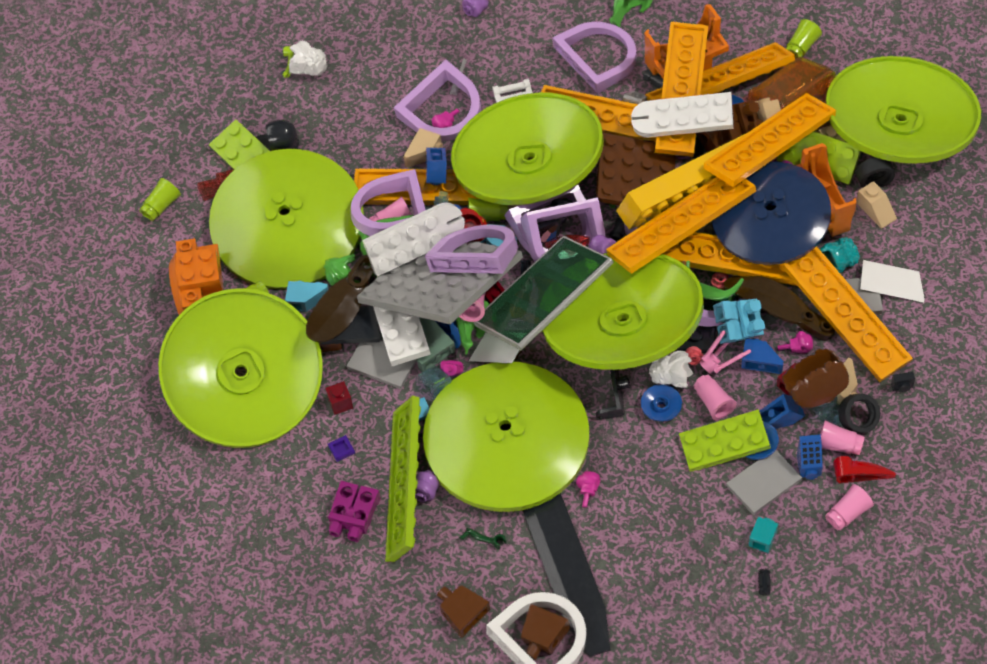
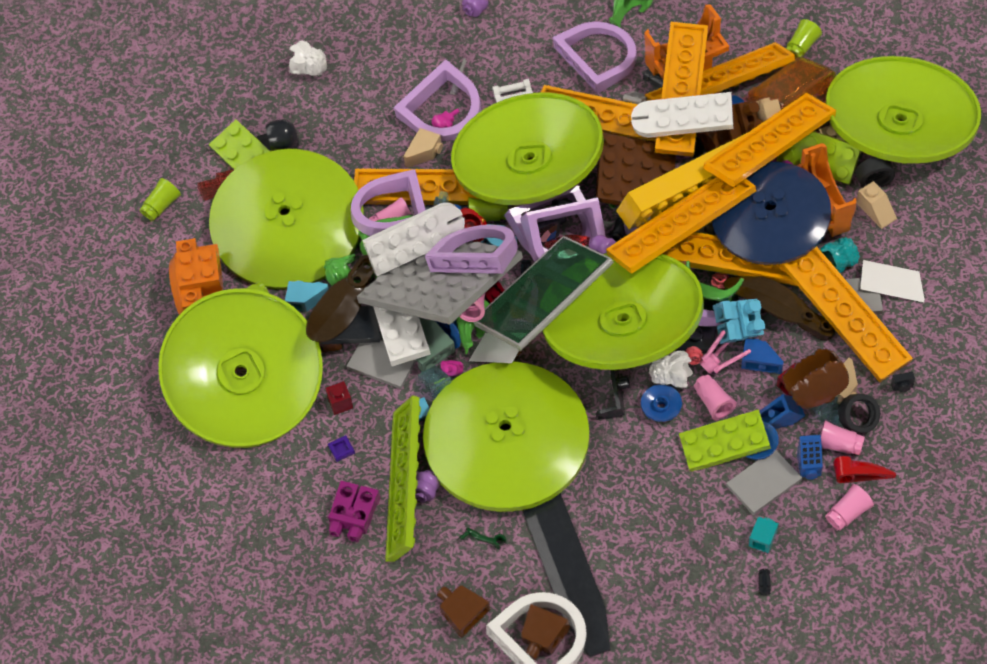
lime piece [283,46,294,78] -> none
blue slope [426,147,447,185] -> none
dark pink piece [576,471,600,508] -> none
dark pink piece [777,331,813,354] -> none

